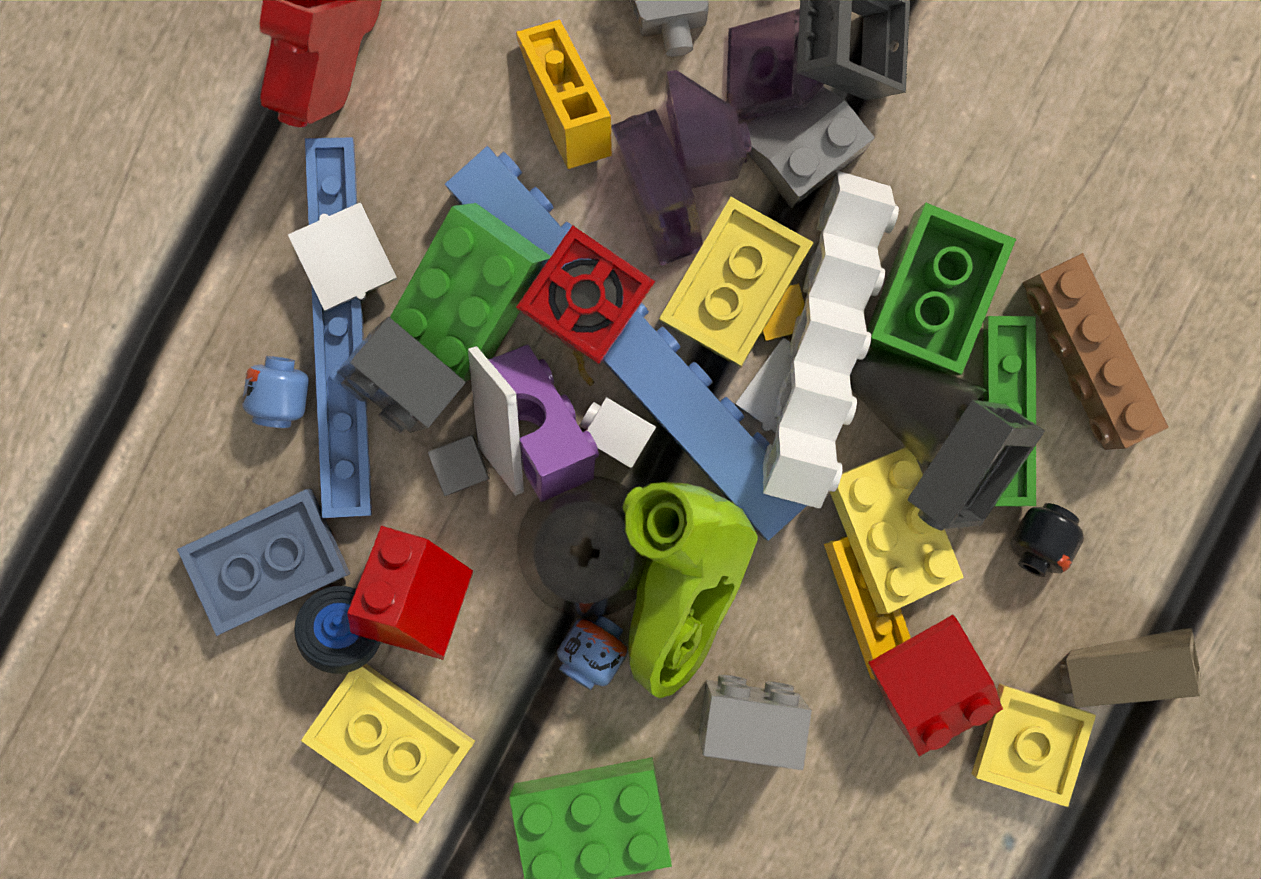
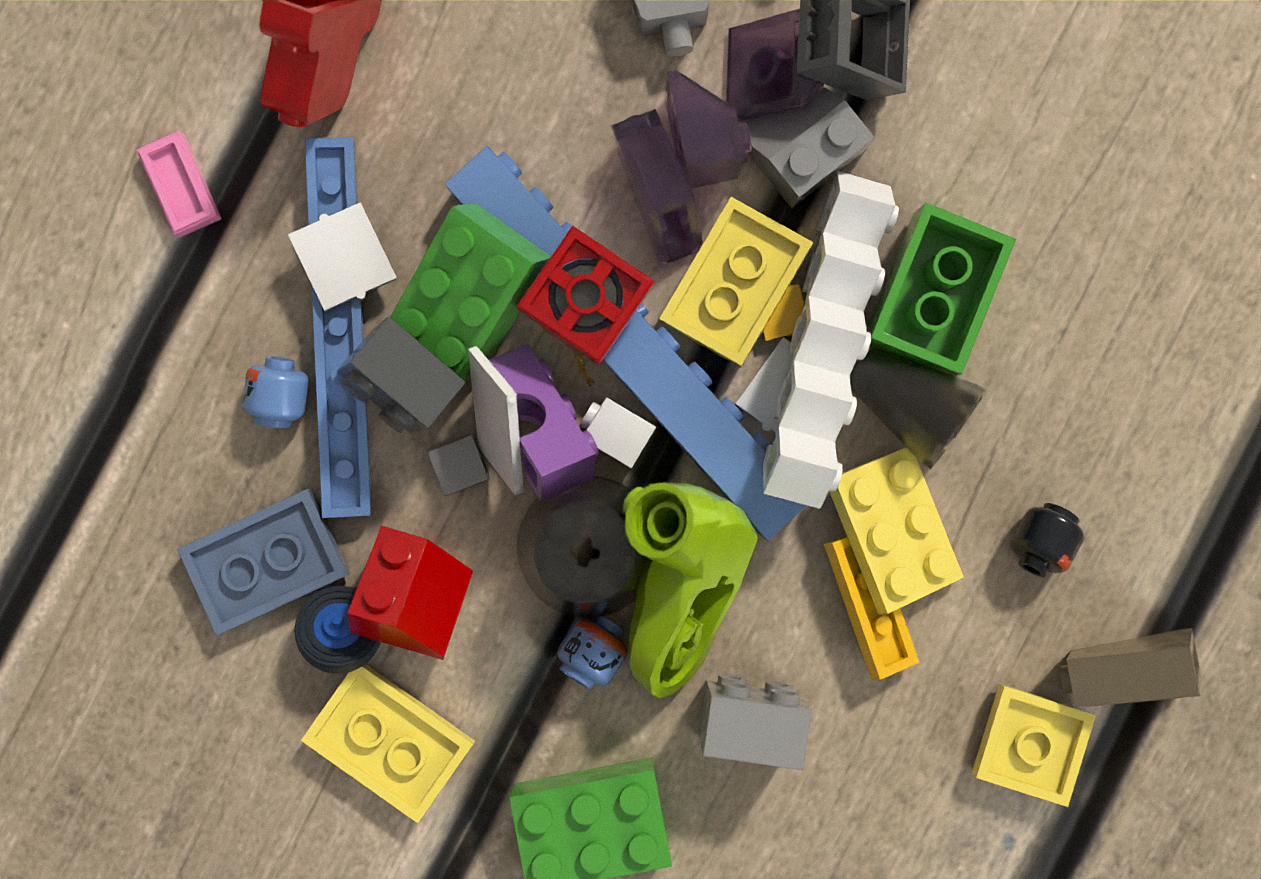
yellow slope [516,19,612,169] -> none
red slope [868,615,1003,757] -> none
dark grey window [907,400,1045,530] -> none
bright green plate [983,316,1036,506] -> none
medium nougat brick [1022,253,1169,450] -> none
none -> bright pink tile [136,131,222,238]

